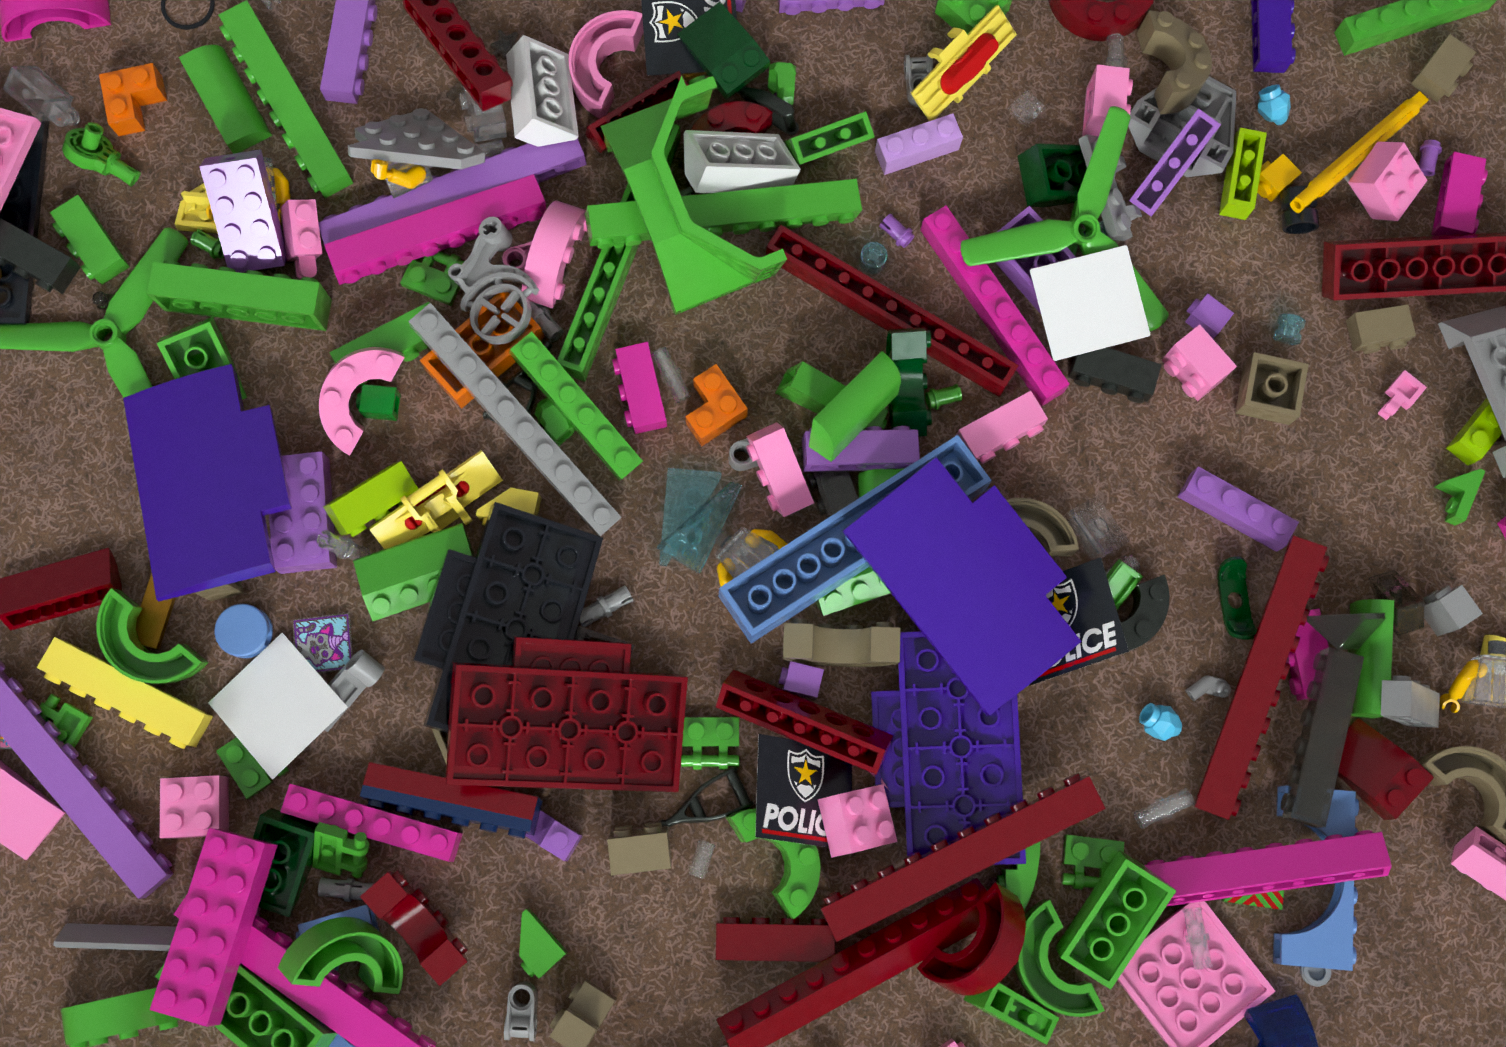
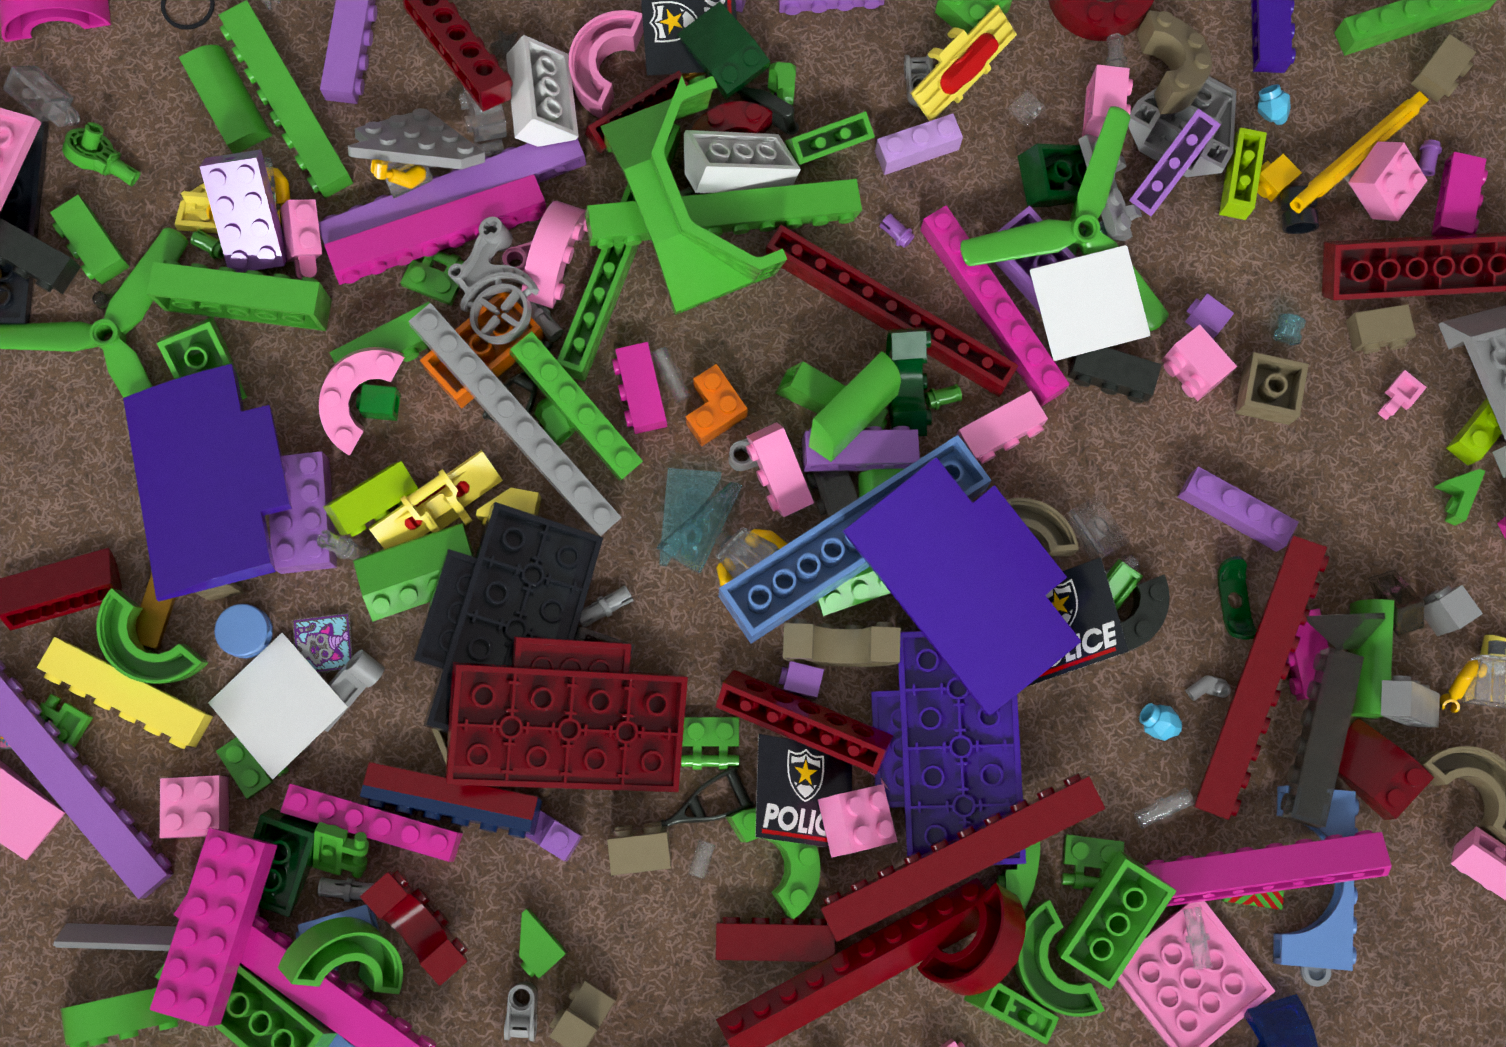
orange brick [99,63,167,136] -> none
clear light blue wheel [859,242,888,275] -> none

